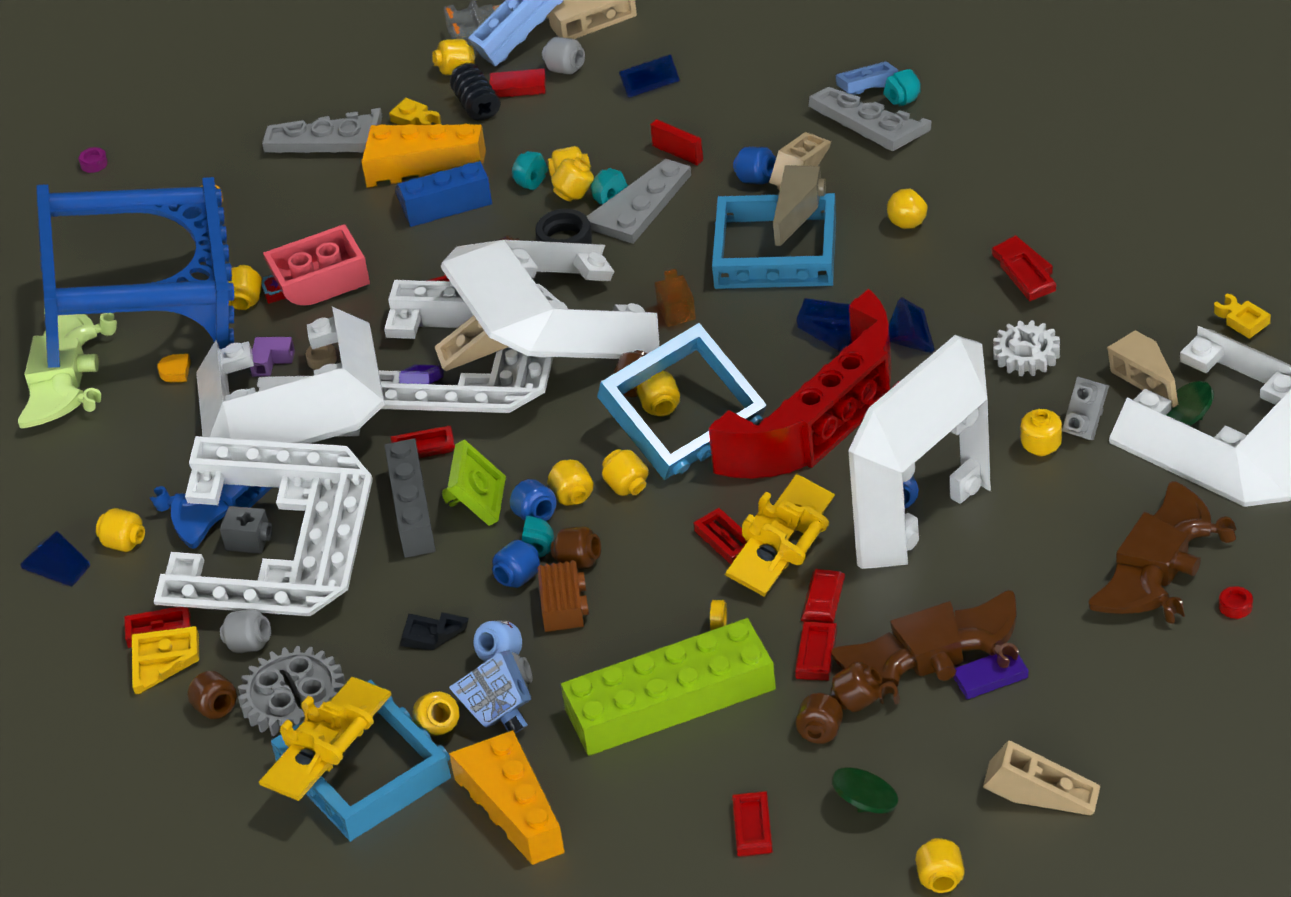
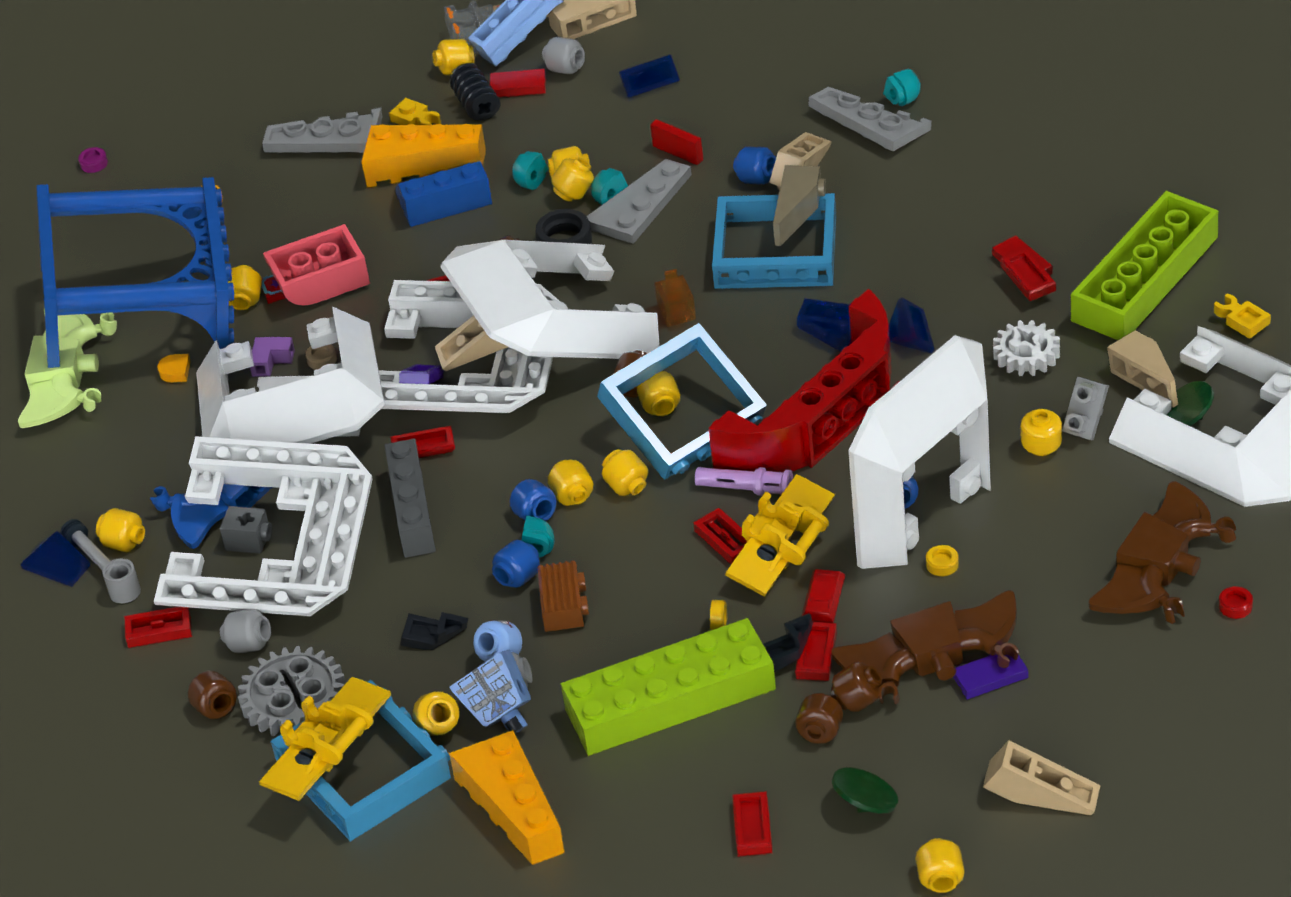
yellow wing [132,626,199,694] -> none
lime tile [442,439,506,526] -> none
reddish brown head [551,526,601,569] -> none
medium blue plate [836,61,899,94] -> none
yellow piece [887,188,928,229] -> none
none -> light grey piece [60,519,141,604]
none -> lavender pin [695,467,793,496]
none -> black slope [763,613,813,672]
none -> yellow tile [926,545,959,576]
none -> lime brick [1071,191,1219,340]

